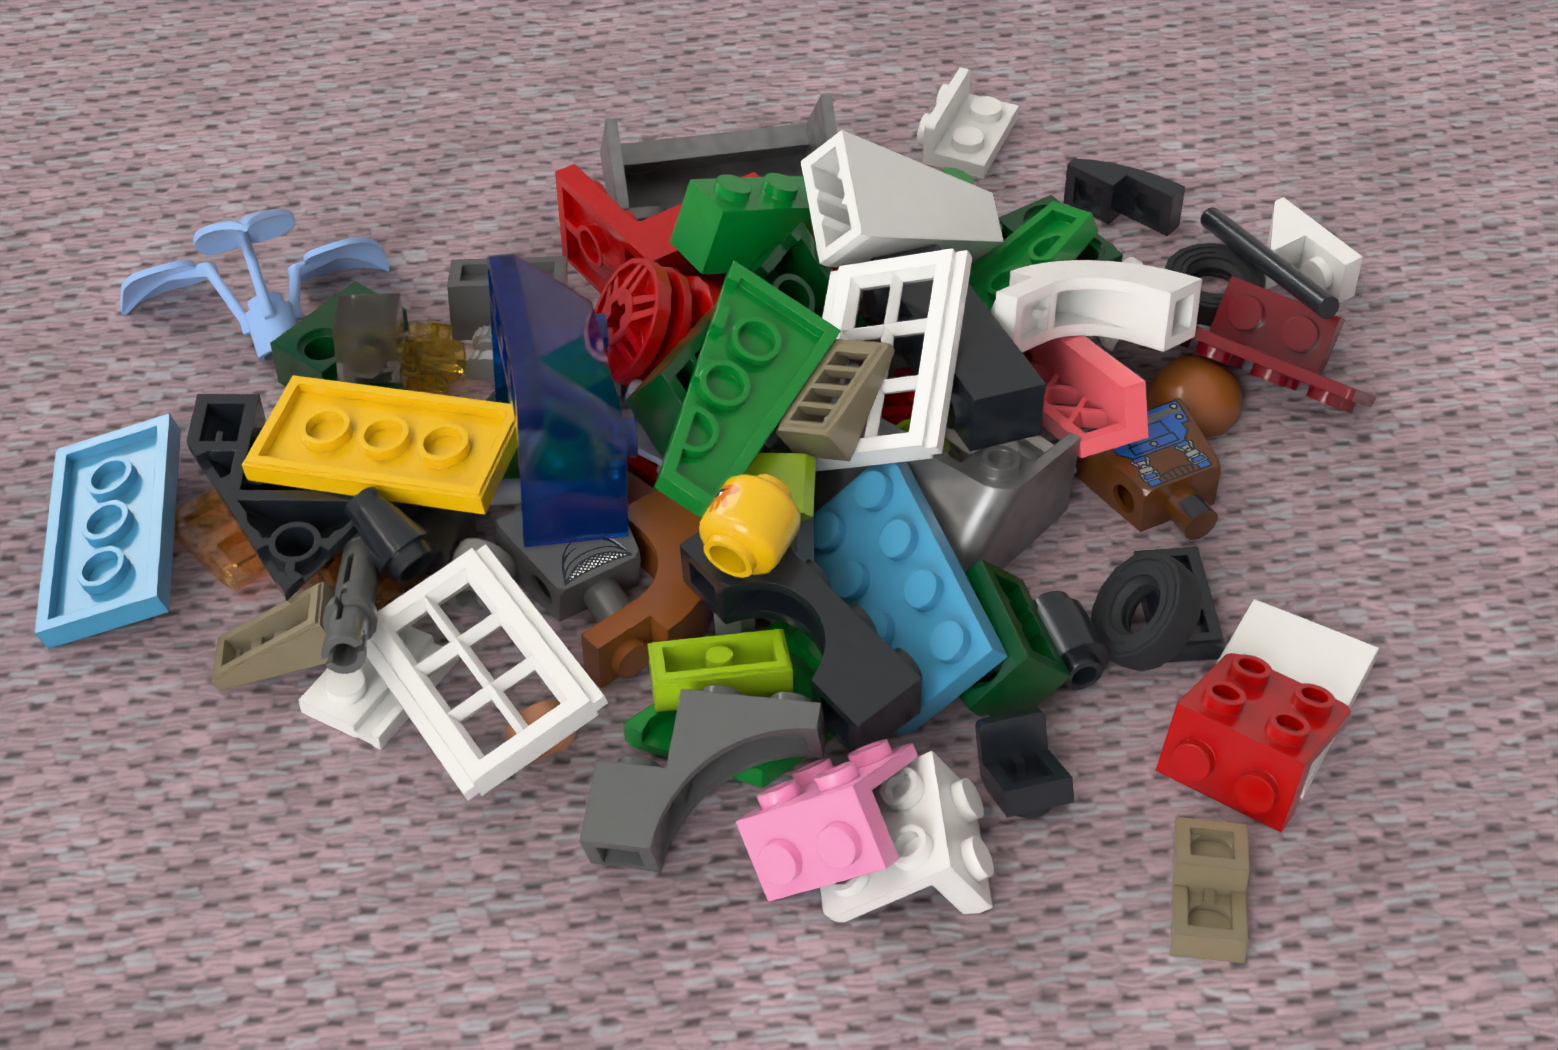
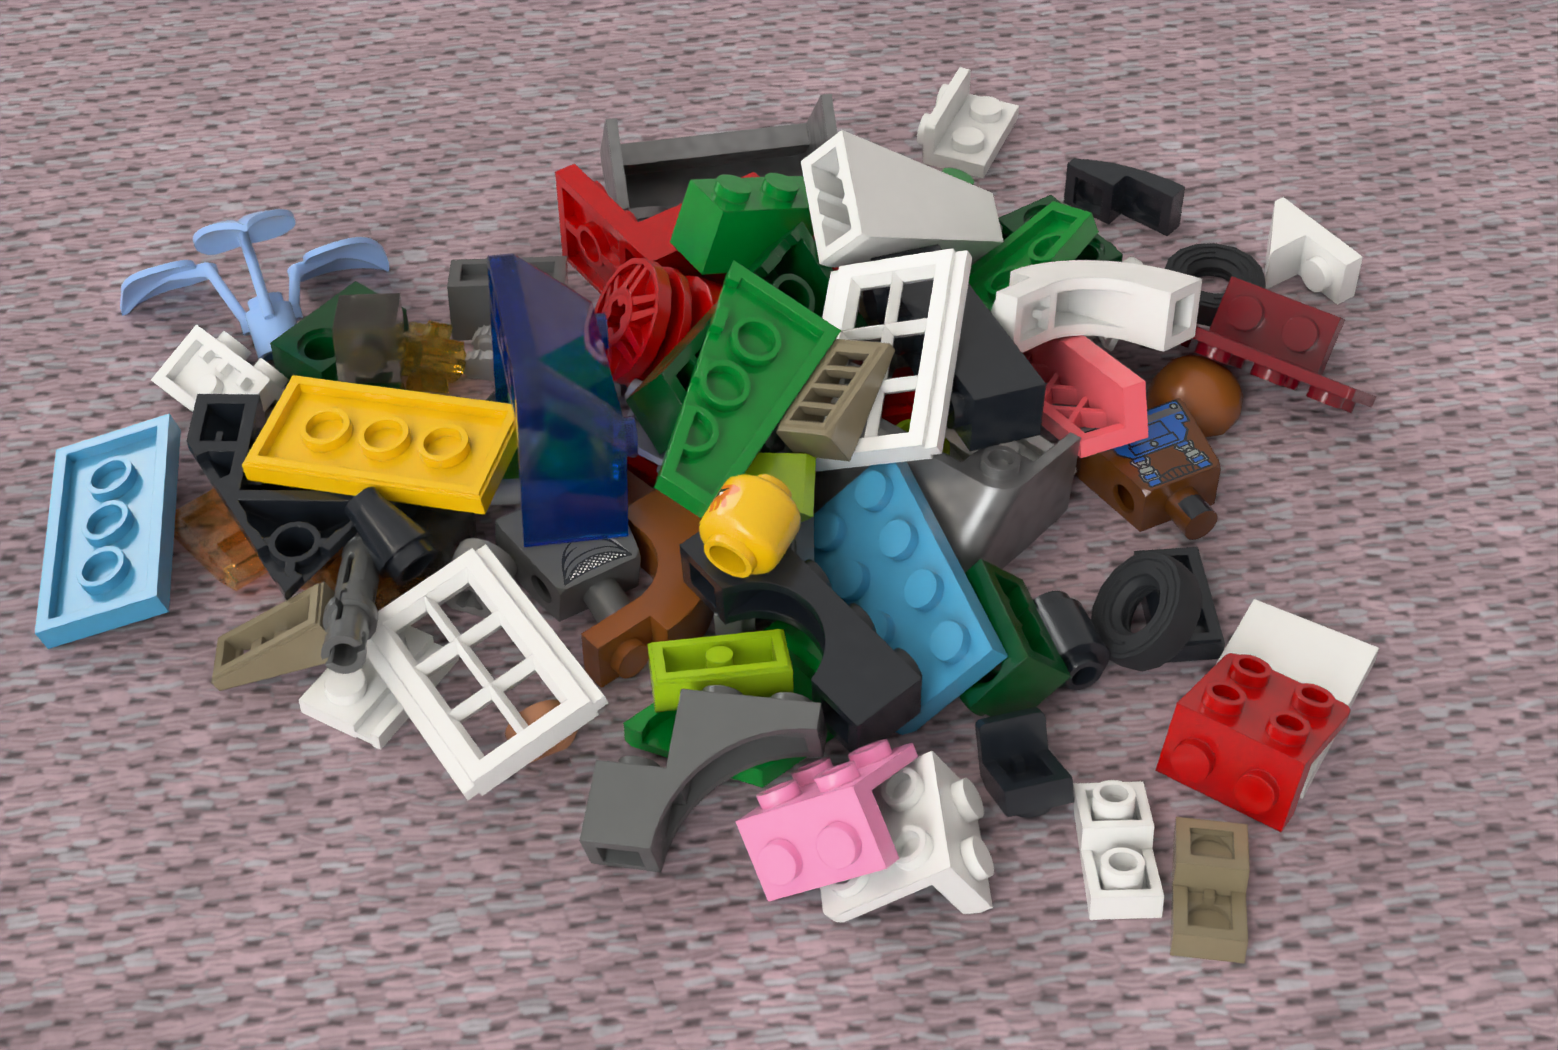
black bar [1200,207,1339,319] -> none
none -> white bracket [151,325,289,412]
none -> white slope [1073,780,1164,920]

